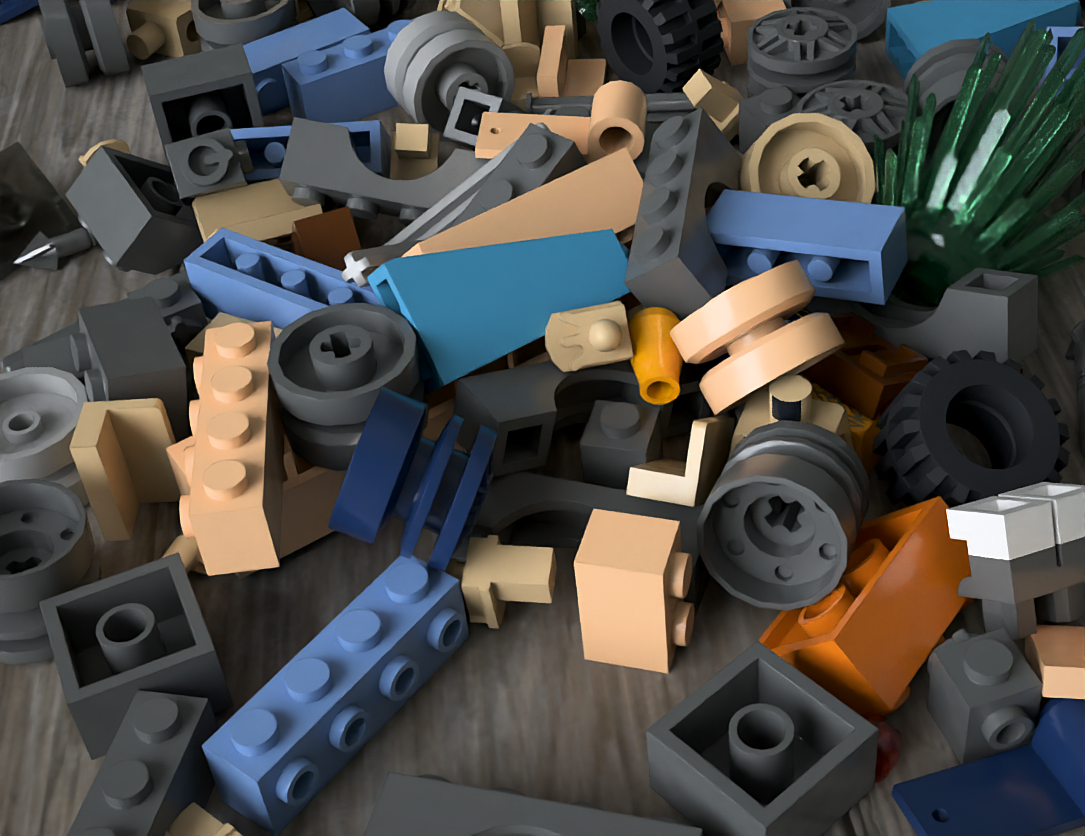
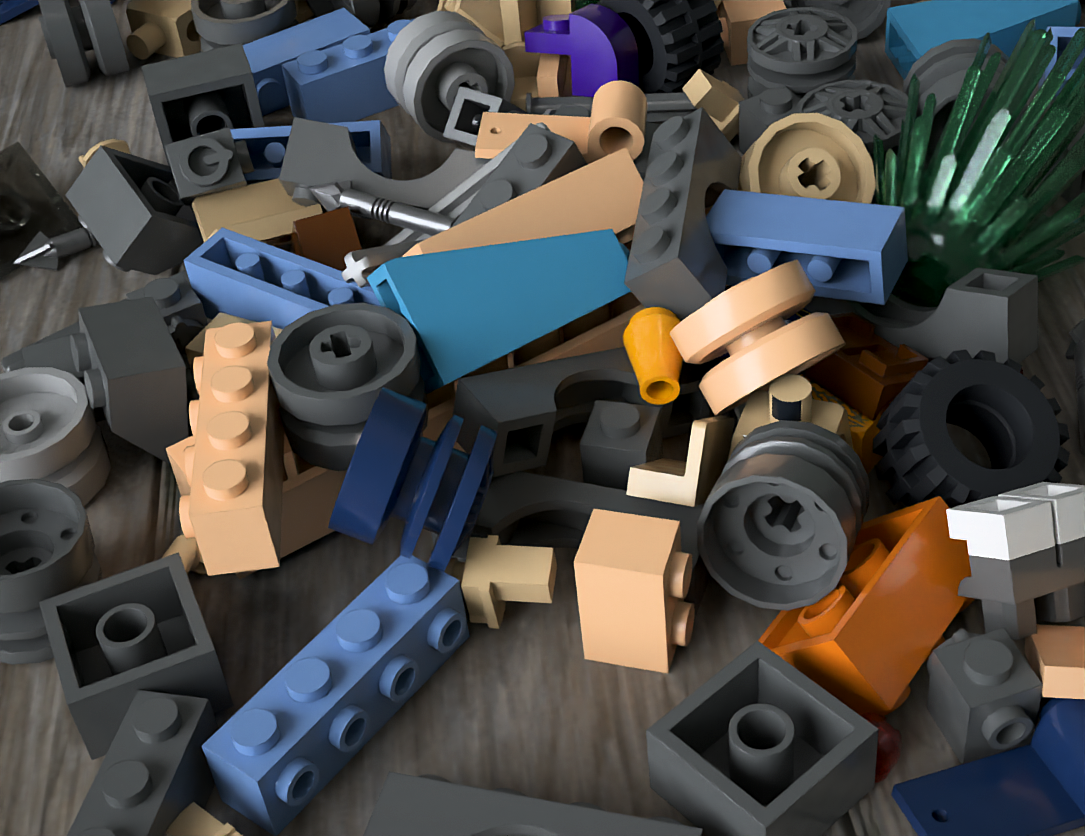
tan panel [69,398,181,541] -> none
tan piece [390,123,440,180] -> none
tan piece [545,301,633,372] -> none
none -> flat silver piece [309,180,457,236]
none -> dark purple brick [524,4,639,97]

